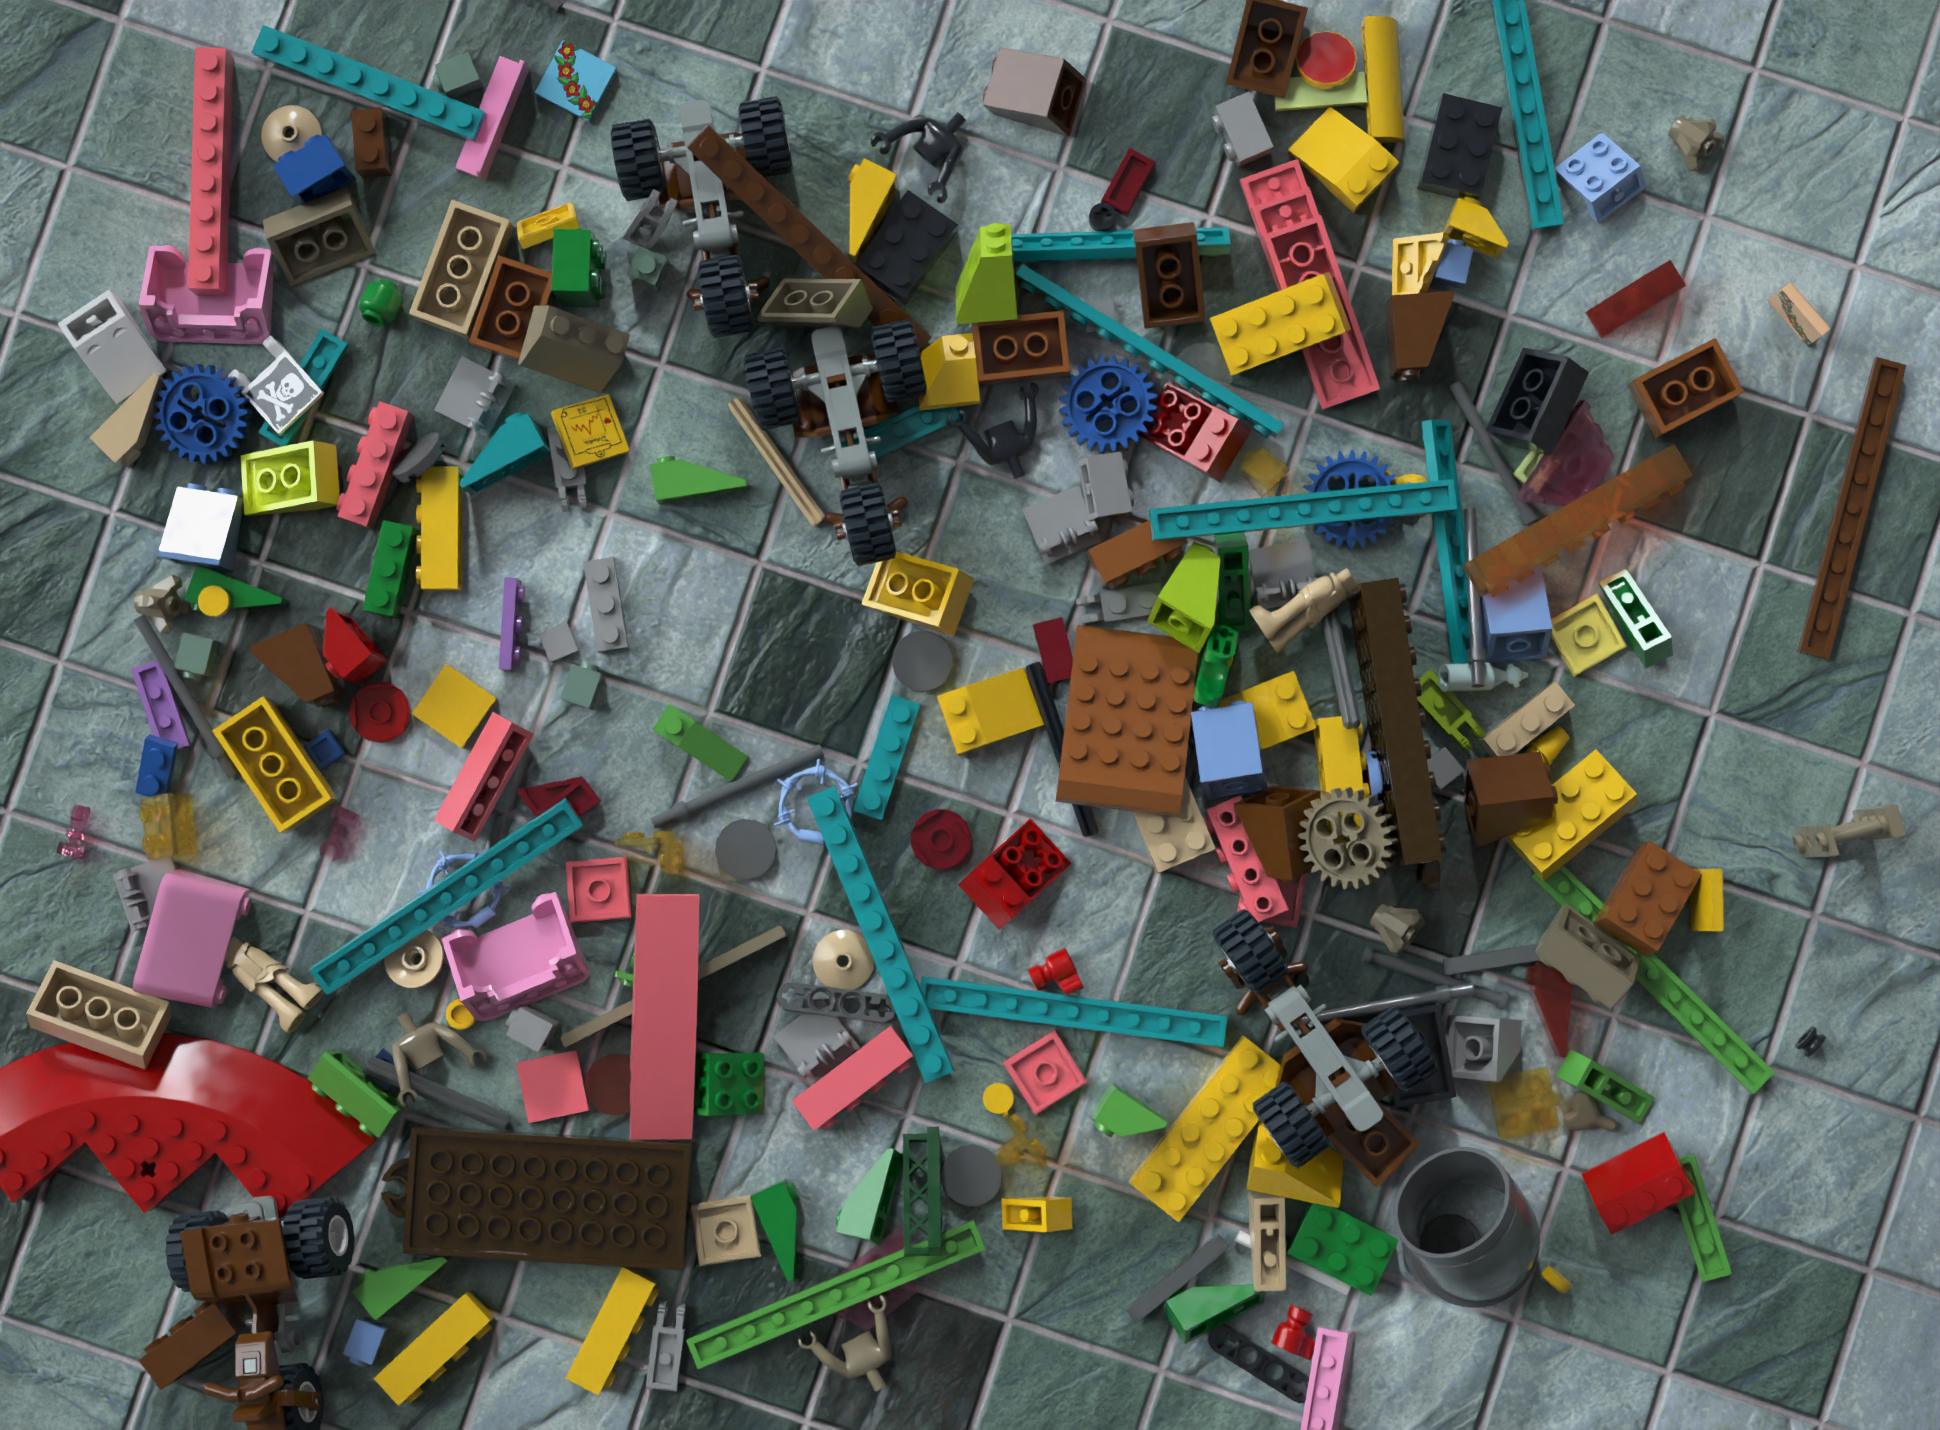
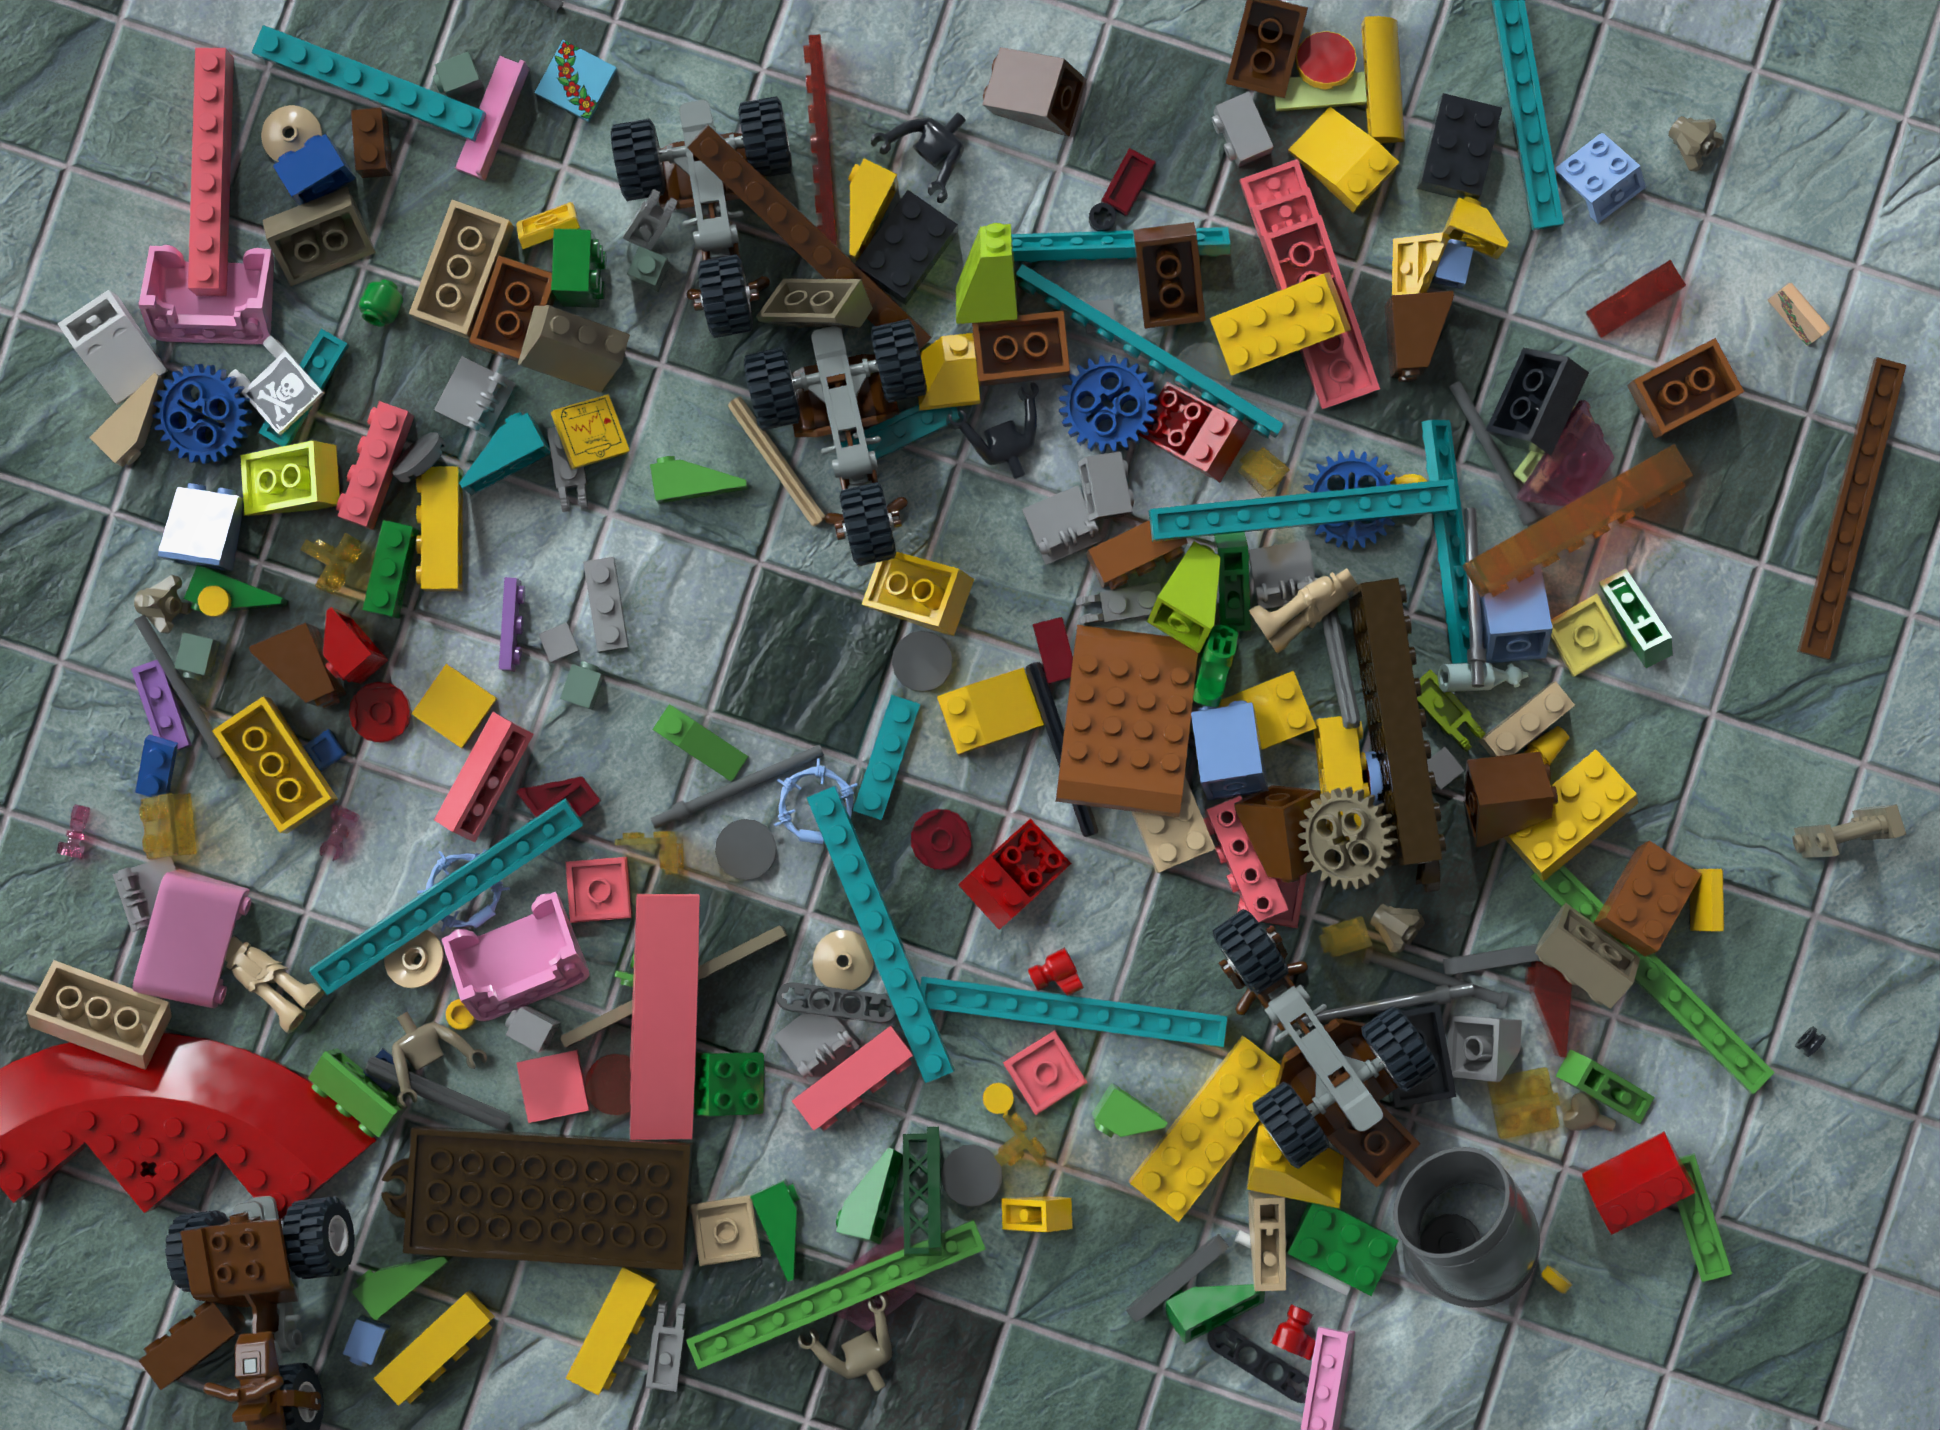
none -> clear yellow bracket [300,533,362,595]
none -> clear red plate [803,34,838,247]
none -> clear yellow slope [1318,916,1372,957]

